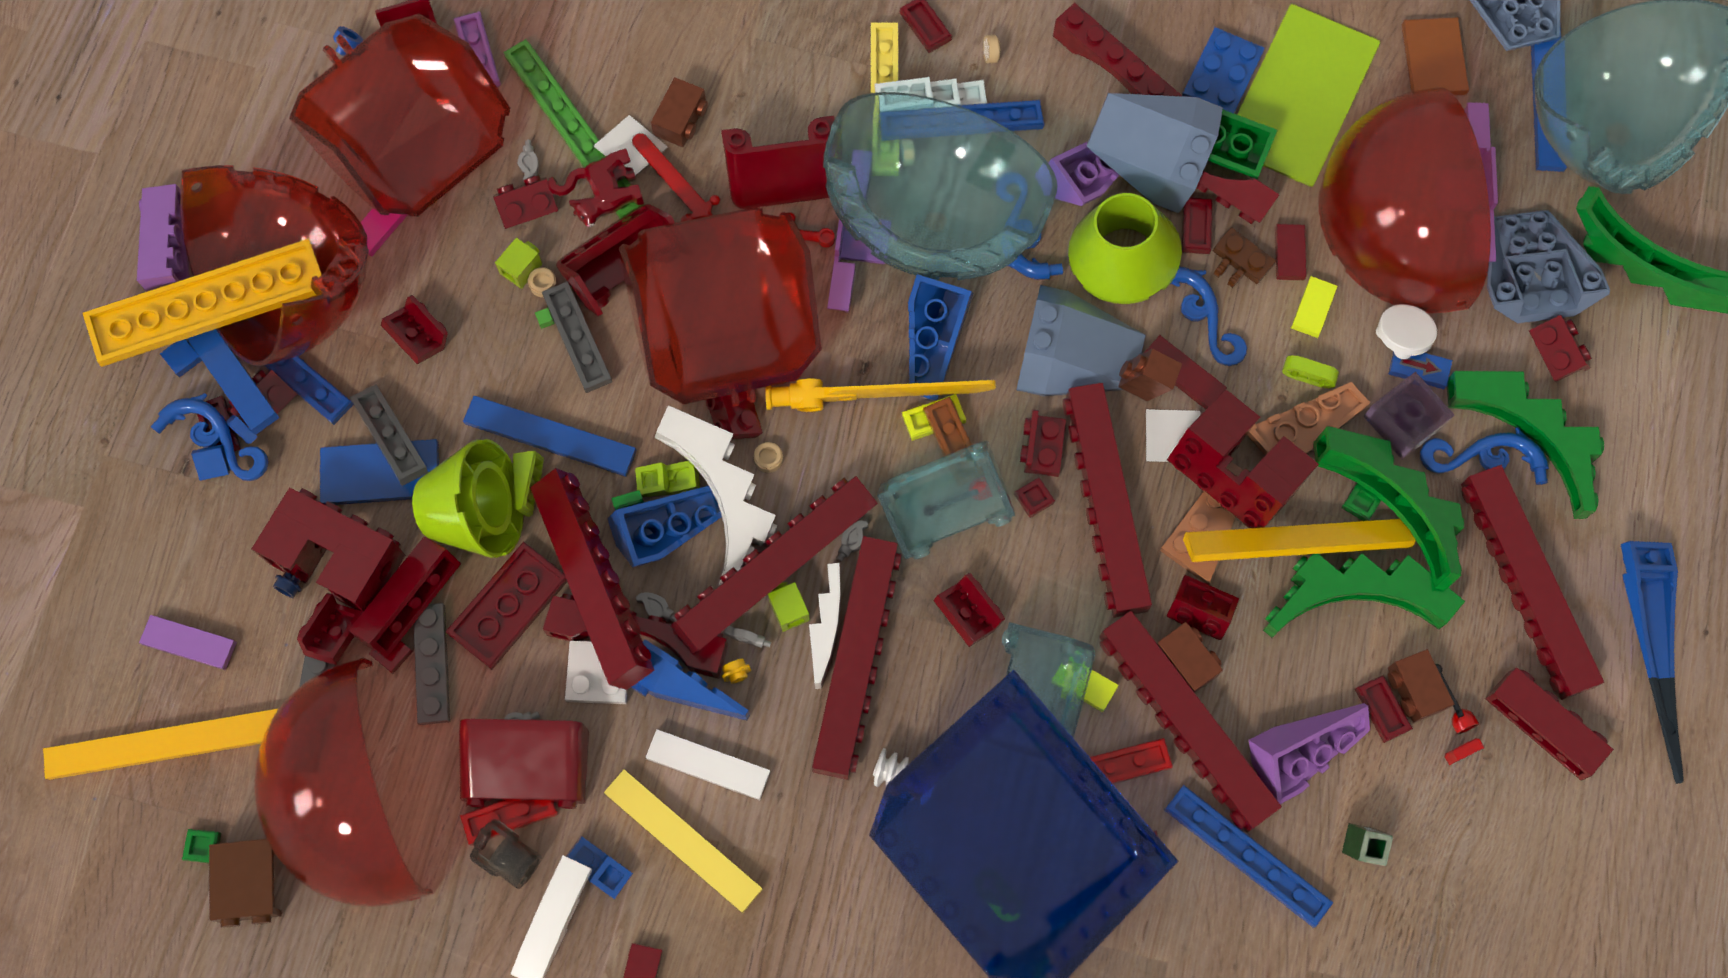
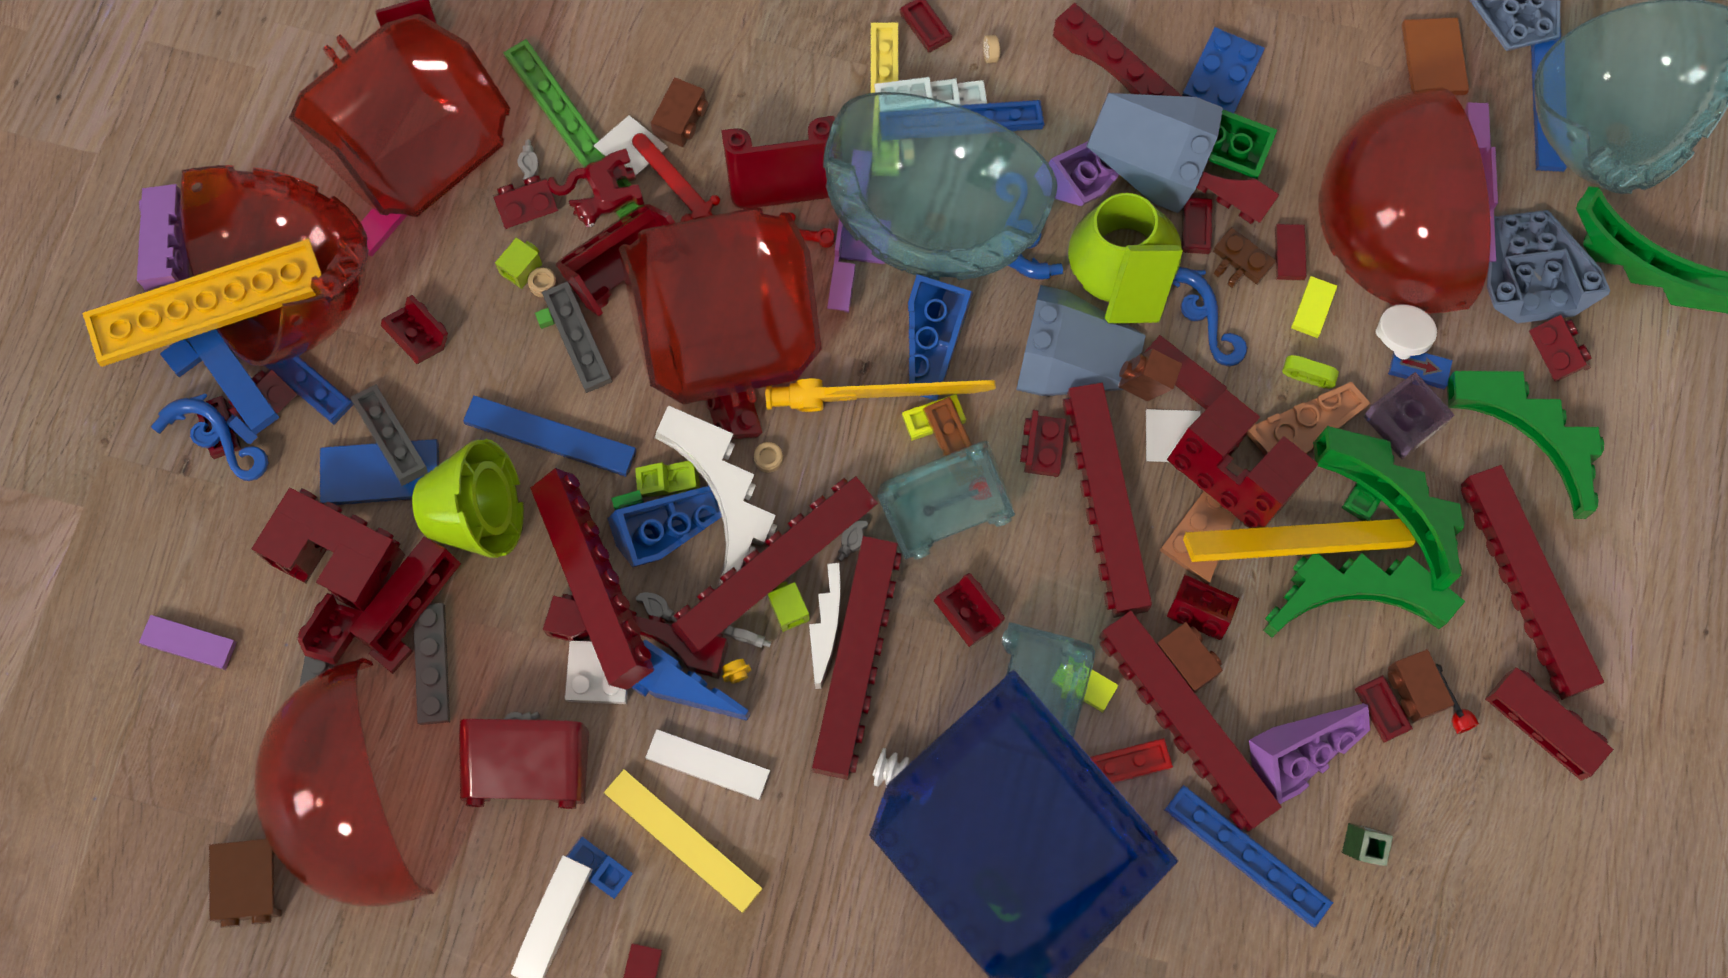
yellow tile [43,707,291,780] -> none
green tile [182,829,221,863] -> none
blue tile [191,445,230,481] -> none
dark blue plate [273,572,302,598] -> none
blue tile [333,26,363,56] -> none
dark red tile [445,541,567,670] -> none
medium lavender tile [453,12,501,93] -> none
red tile [460,799,559,846] -> none
clear smoke piece [470,819,542,889] -> none
lime slope [513,451,544,517] -> none
dark red tile [1014,477,1055,518] -> none
lime piece [1237,4,1380,187] -> none
blue plant [1420,427,1549,485] -> none
red tile [1444,738,1484,766] -> none
blue plate [1620,541,1684,784] -> none
none -> lime tile [1105,245,1183,323]

